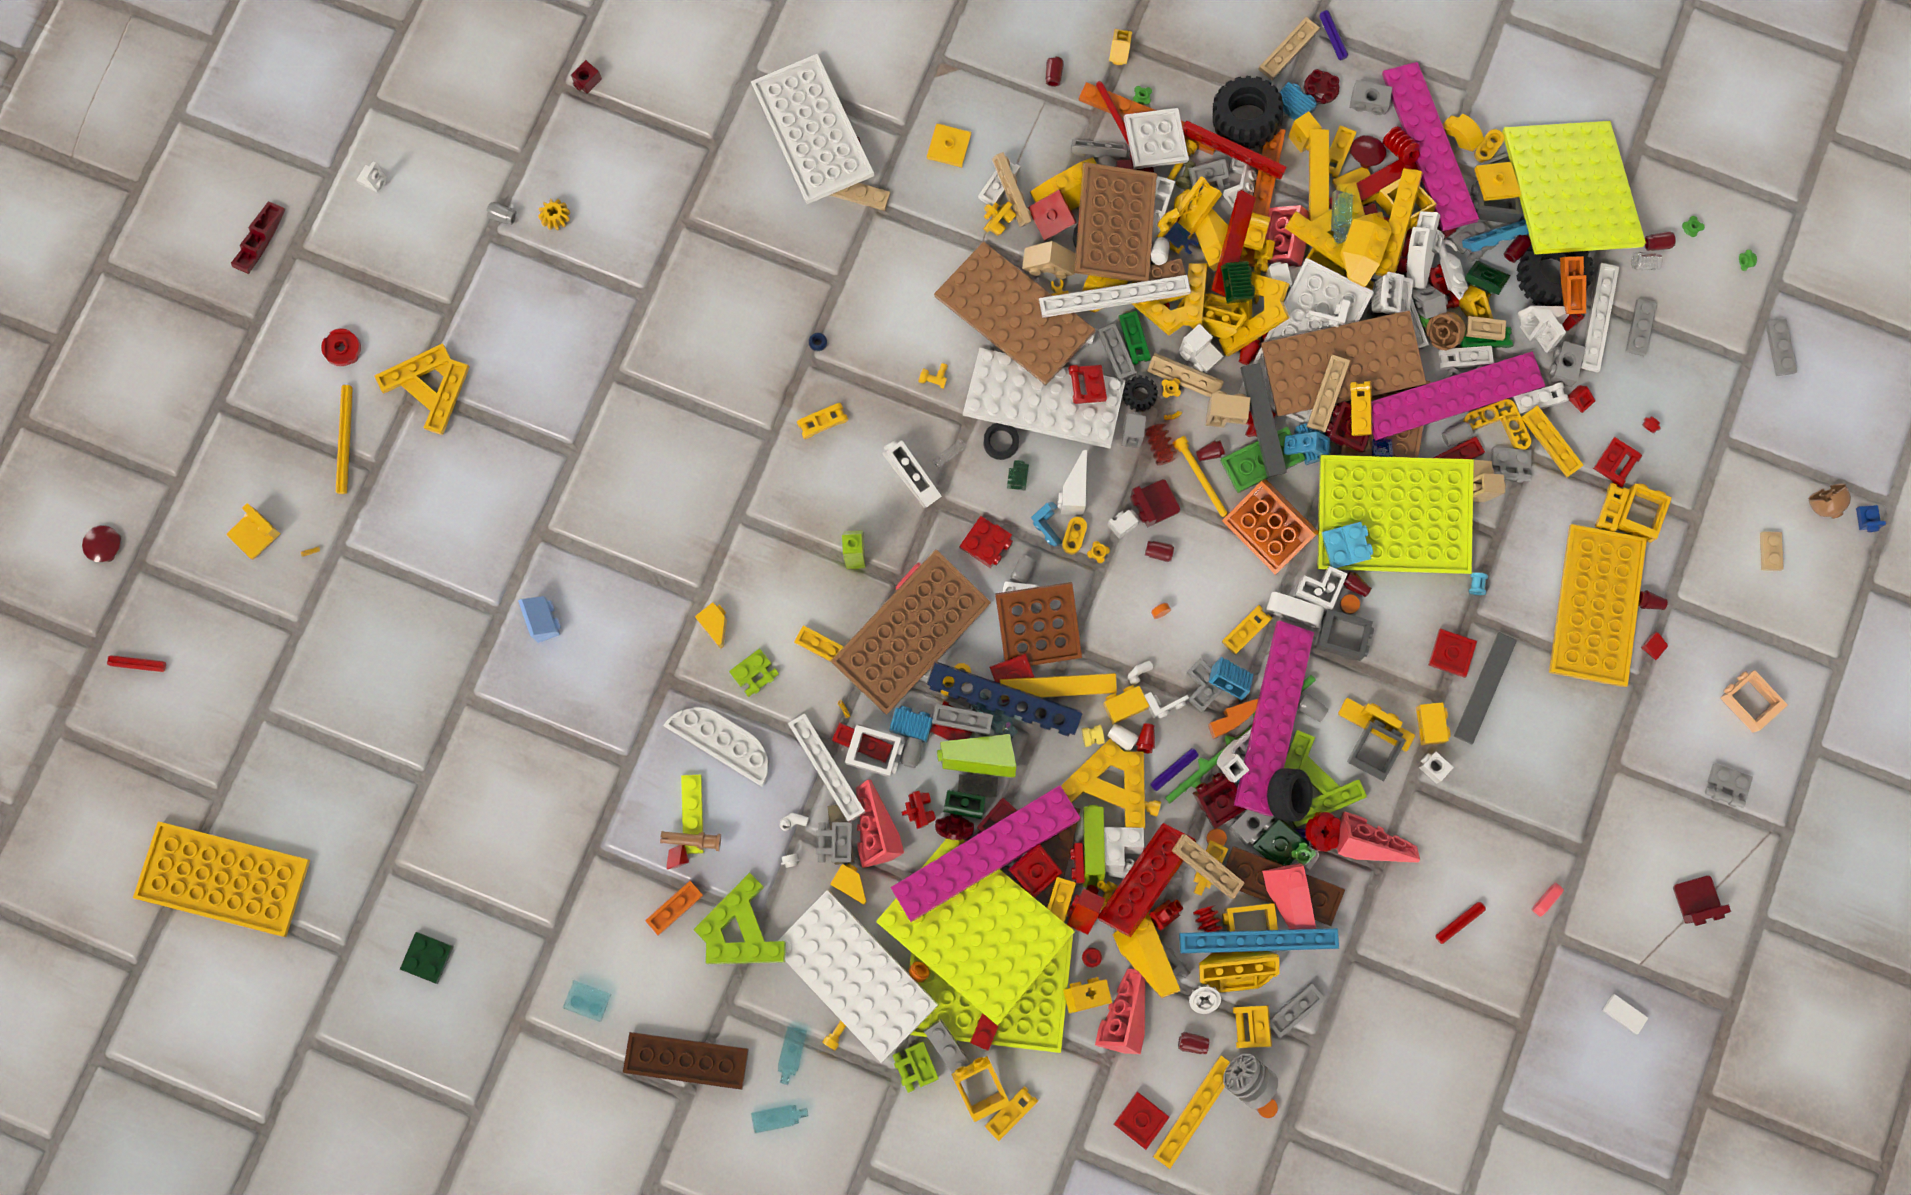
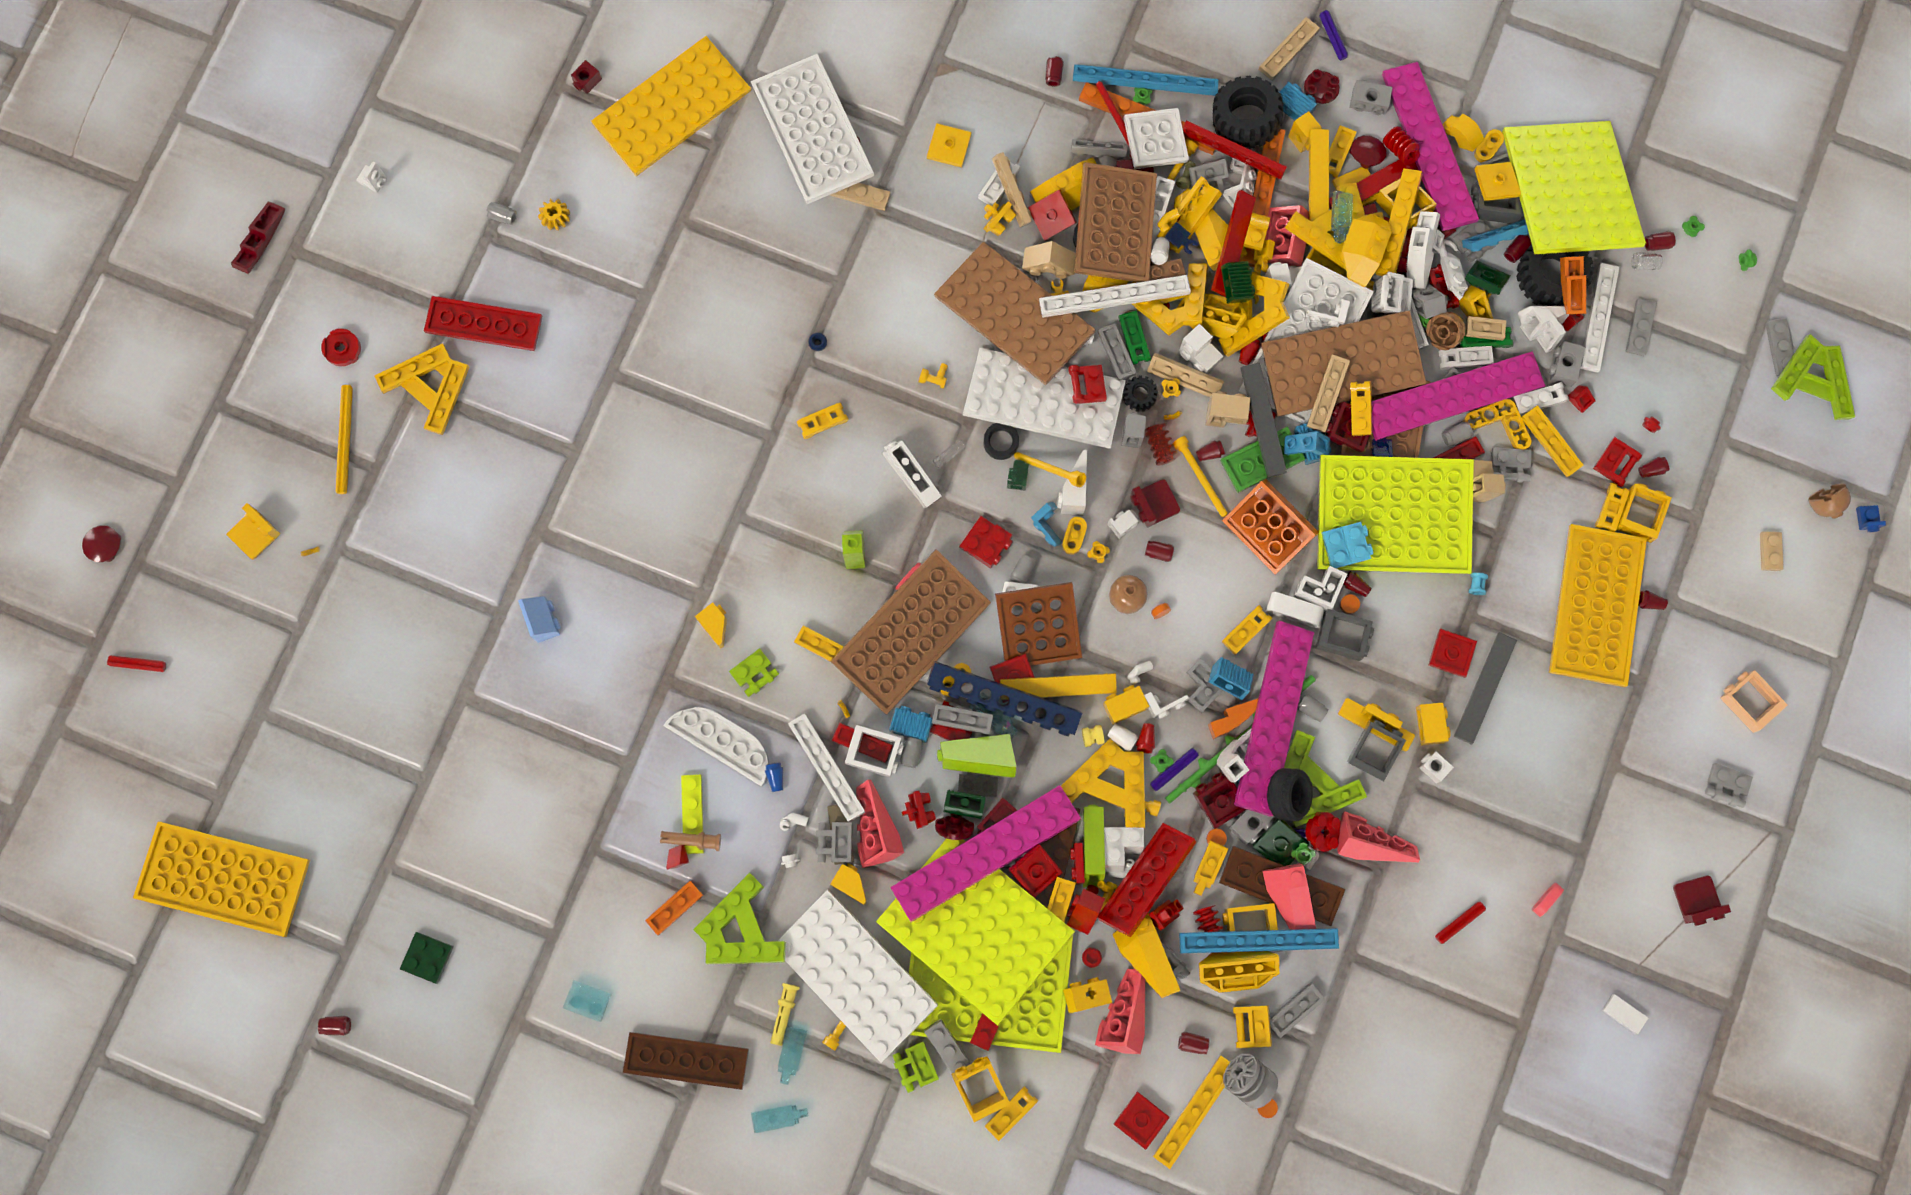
orange tile [909,961,929,982] -> none
yellow slope [1109,29,1132,65] -> none
tan plate [1172,834,1244,899] -> none
white gear [1189,984,1221,1014] -> none
red slope [1641,632,1668,660] -> none
none -> dark red piece [318,1016,351,1036]
none -> red plate [424,296,543,351]
none -> yellow plate [591,36,751,177]
none -> blue cone [765,763,783,792]
none -> light yellow pin [770,983,800,1046]
none -> yellow piece [1014,452,1086,488]
none -> dark azure tile [1073,64,1219,96]
none -> medium nougat cylinder [1109,575,1148,614]
none -> bright green plate [1150,749,1174,773]
none -> dark red cone [1638,457,1670,478]
none -> lime plate [1771,334,1855,420]

